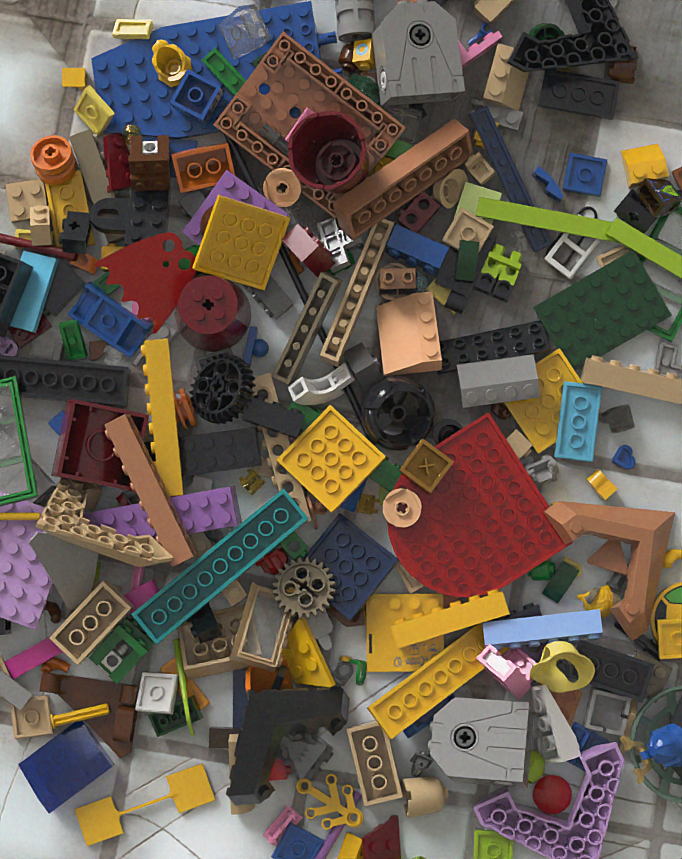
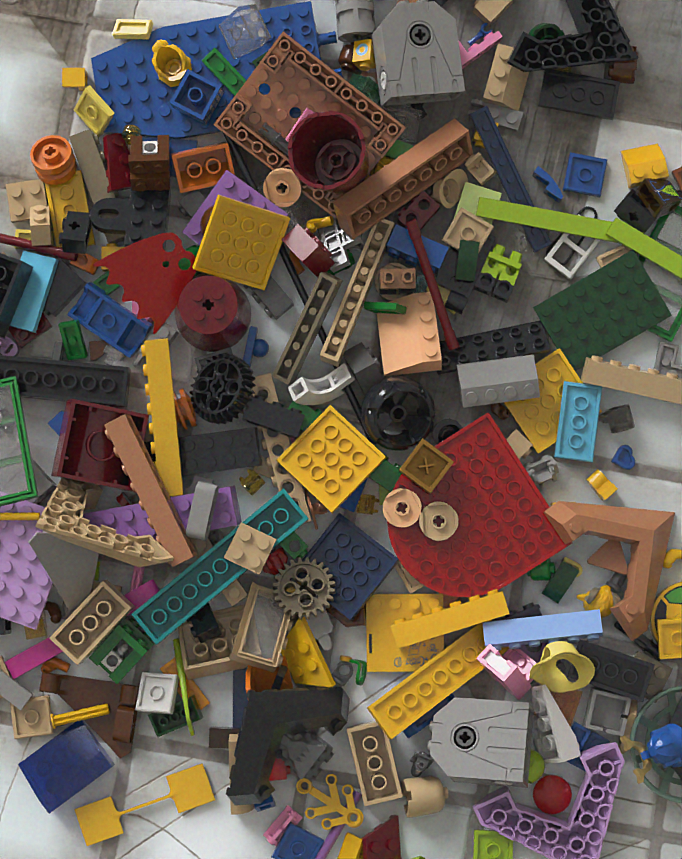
none -> clear yellow plate [24,617,47,640]
none -> light grey beam [186,481,219,541]
none -> tan plate [224,522,277,575]
none -> blue tile [254,795,276,812]
none -> yellow arm [306,216,334,233]
none -> green tile [363,301,407,315]
none -> dark red piece [405,219,459,350]
none -> tan plate [419,502,458,541]

